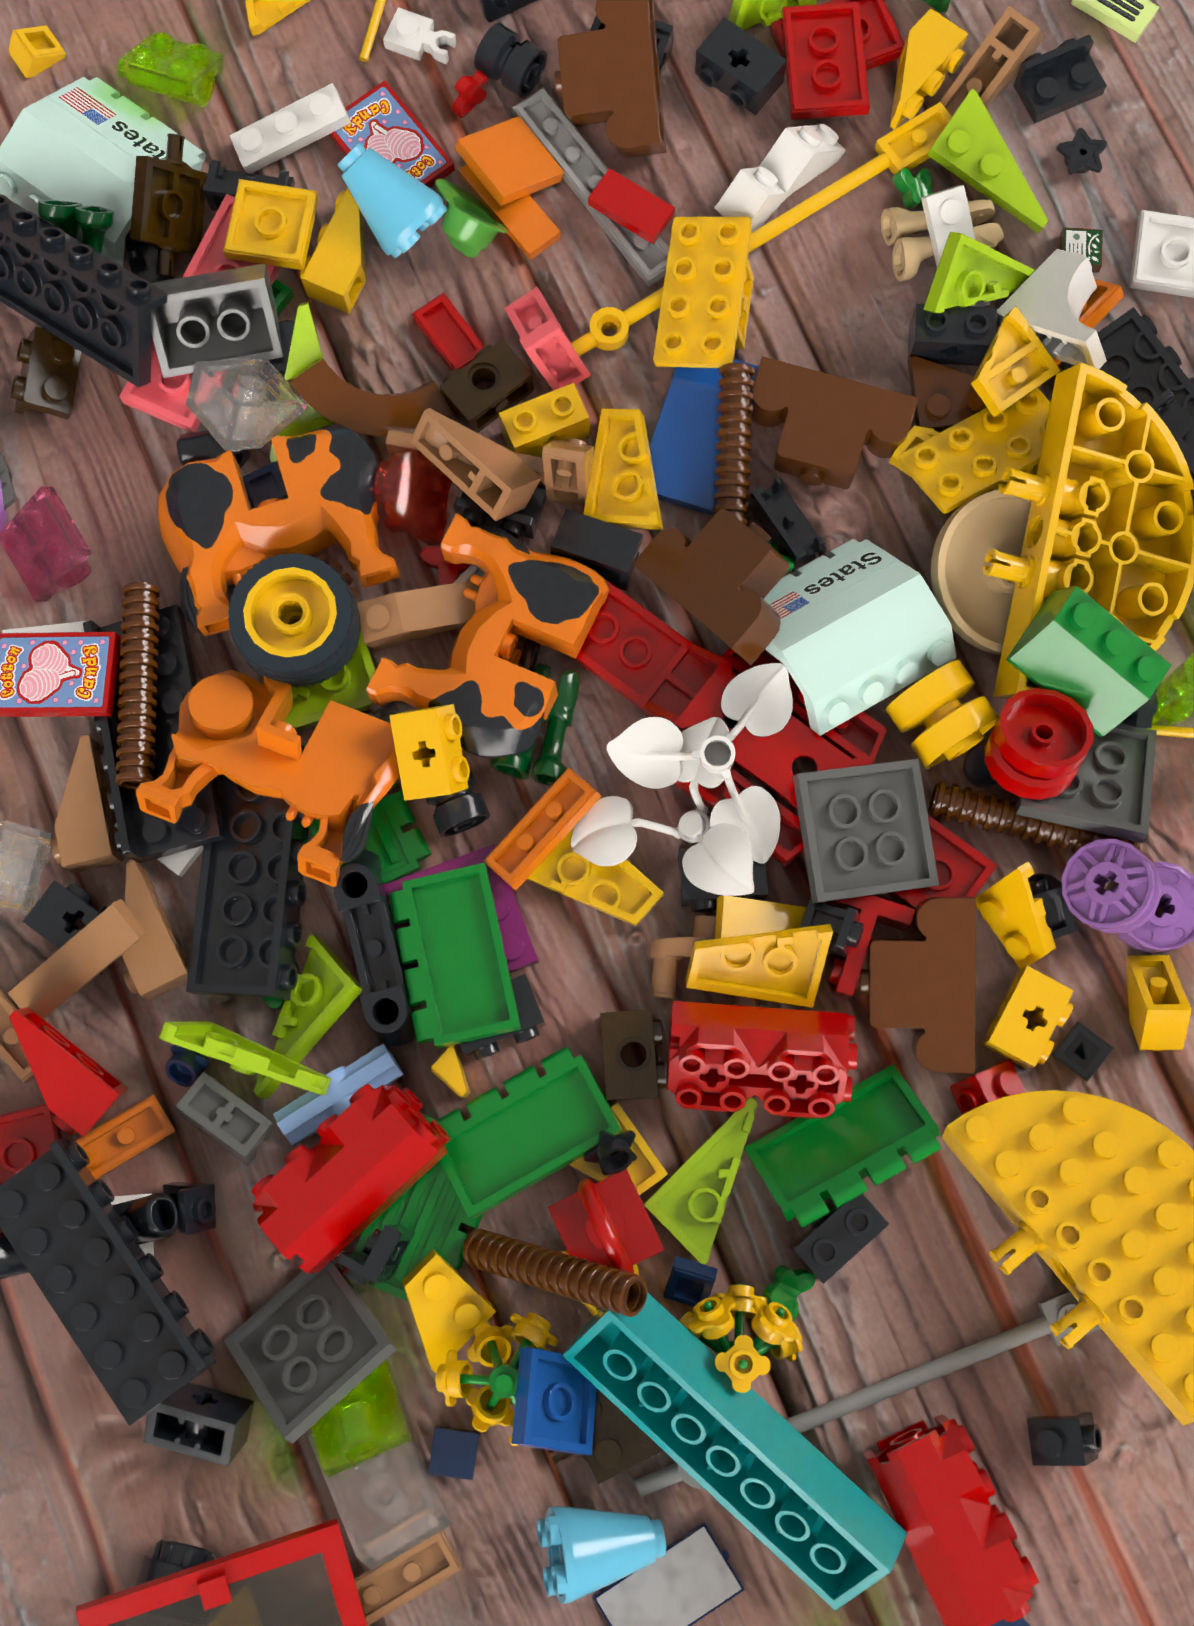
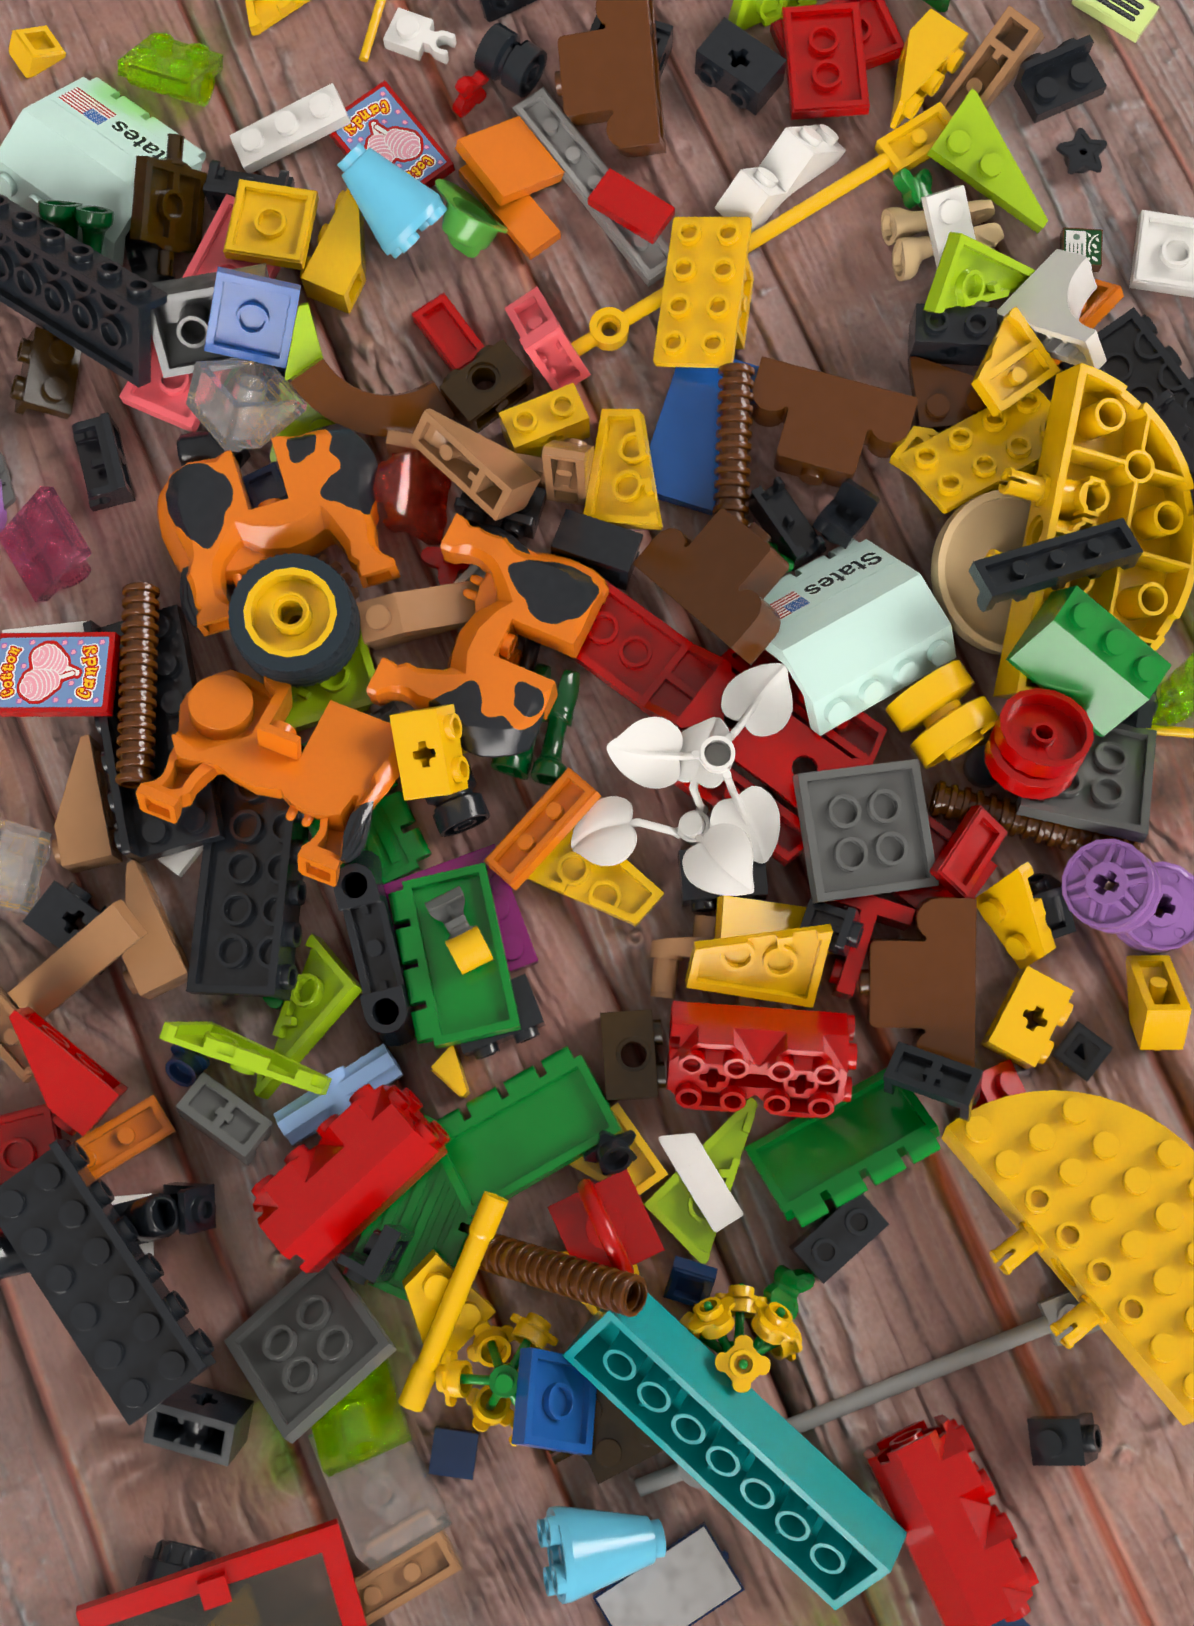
none -> black hinge [72,412,136,512]
none -> tile [204,266,301,368]
none -> yellow piece [398,1191,509,1412]
none -> leg [424,886,493,975]
none -> white sticker [658,1133,743,1232]
none -> black bracket [812,478,880,549]
none -> black hinge [883,1042,983,1122]
none -> red tile [929,805,1008,898]
none -> black hinge [969,518,1143,612]

